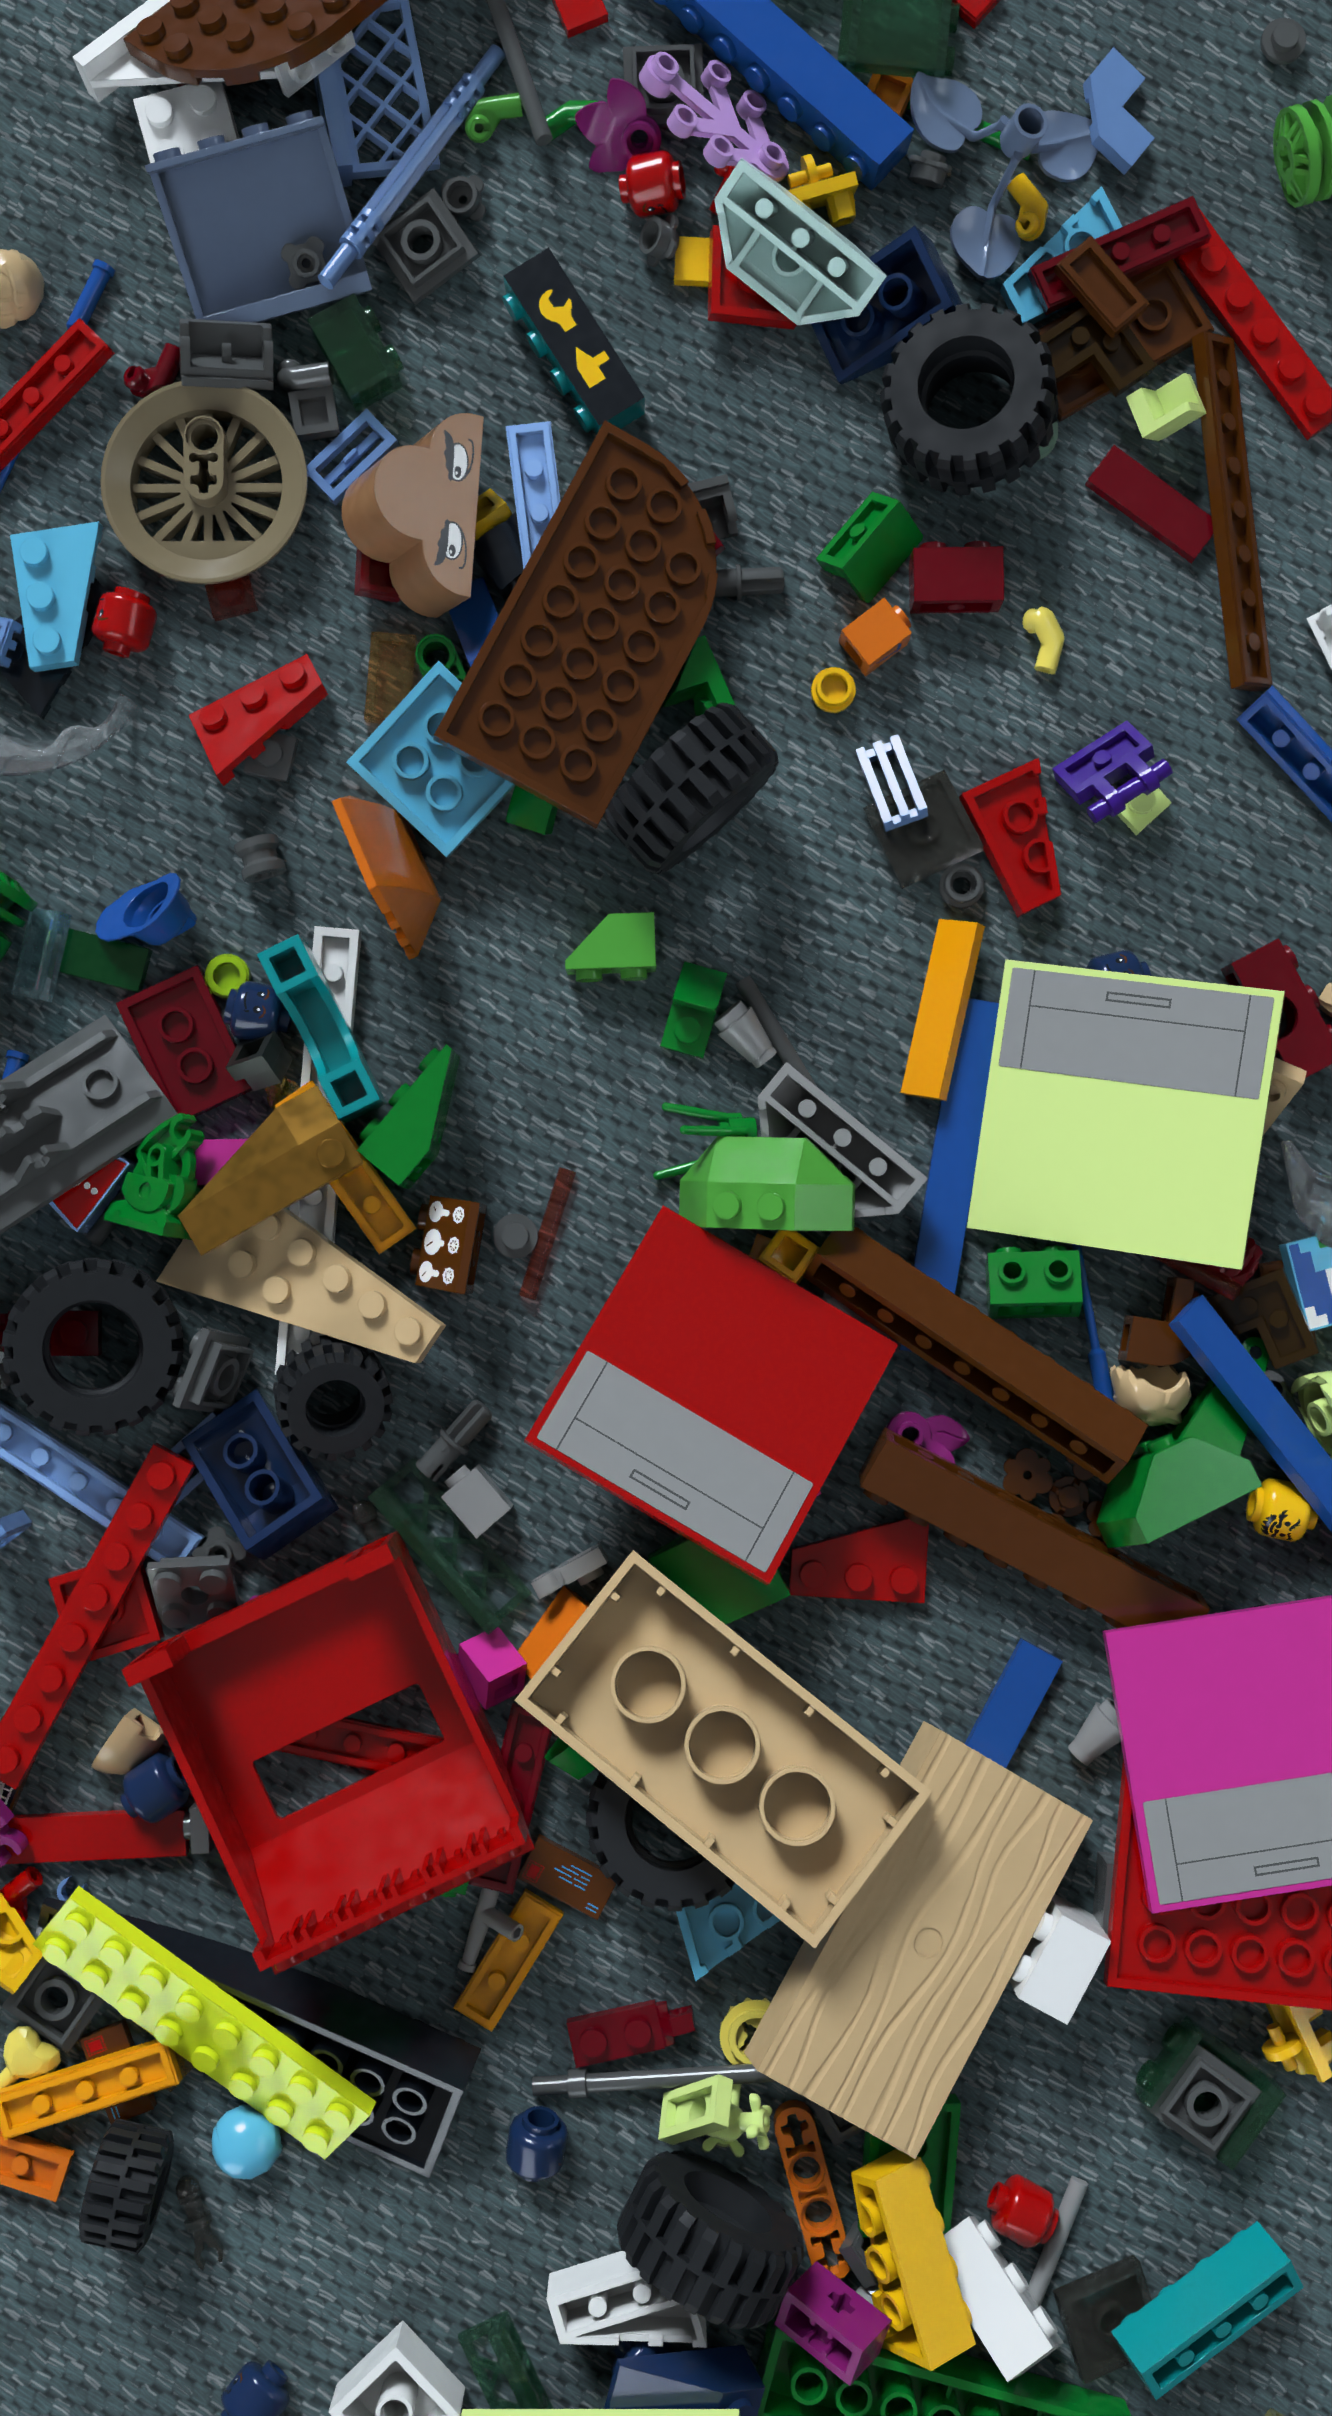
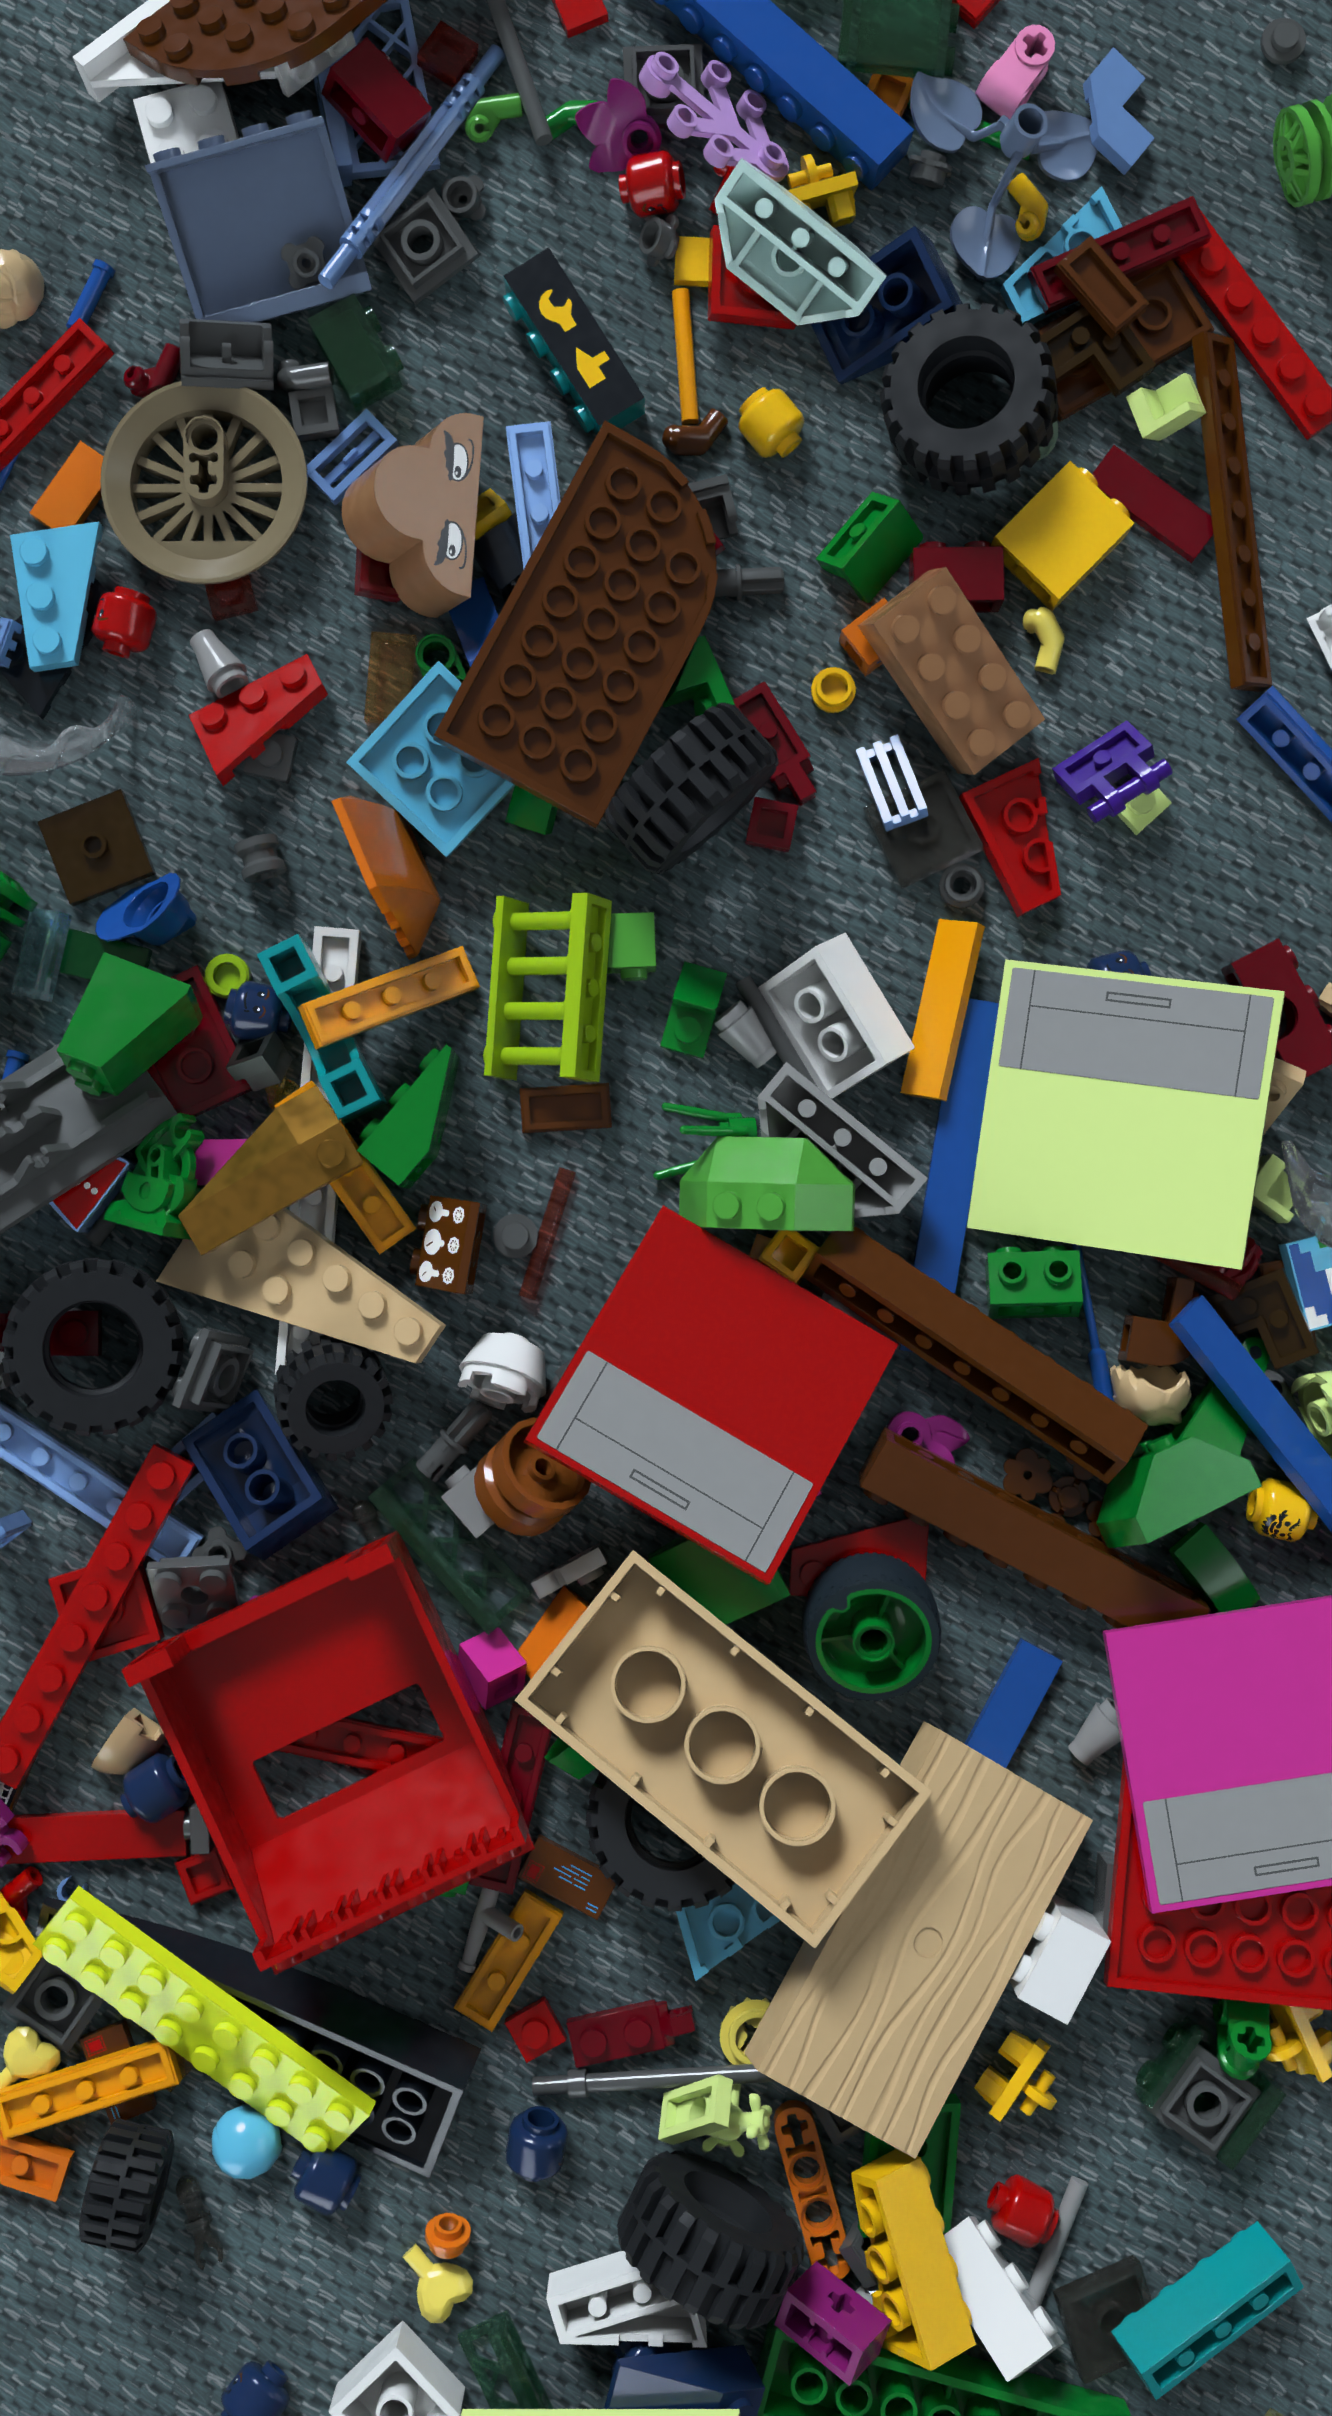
none -> orange tile [29,440,104,529]
none -> dark brown plate [38,789,156,907]
none -> green slope [57,952,203,1096]
none -> red tile [175,1846,234,1906]
none -> light grey cone [190,629,248,698]
none -> dark blue head [290,2148,362,2216]
none -> light orange tile [298,946,480,1050]
none -> dark red brick [321,37,432,163]
none -> light yellow rock [403,2244,473,2323]
none -> clear red plate [417,20,479,87]
none -> orange plate [425,2213,471,2259]
none -> white cone [458,1333,546,1413]
none -> dark orange wheel [474,1417,591,1536]
none -> lime fence [483,893,612,1082]
none -> red plate [505,1996,567,2063]
none -> reddish brown tile [520,1083,612,1134]
none -> reddish brown arm [662,408,728,456]
none -> light orange bar [672,288,699,425]
none -> dark red hinge [733,681,817,806]
none -> yellow head [738,387,804,458]
none -> dark red plate [745,797,799,852]
none -> white slope [758,932,915,1099]
none -> wheel [802,1552,941,1701]
none -> medium nougat brick [858,567,1045,775]
none -> yellow hips [974,2030,1057,2122]
none -> bright pink piece [975,25,1055,119]
none -> yellow brick [991,461,1134,611]
none -> green slope [1168,1522,1260,1613]
none -> green piece [1213,1998,1272,2080]
none -> yellowish green panel [1253,1154,1305,1223]

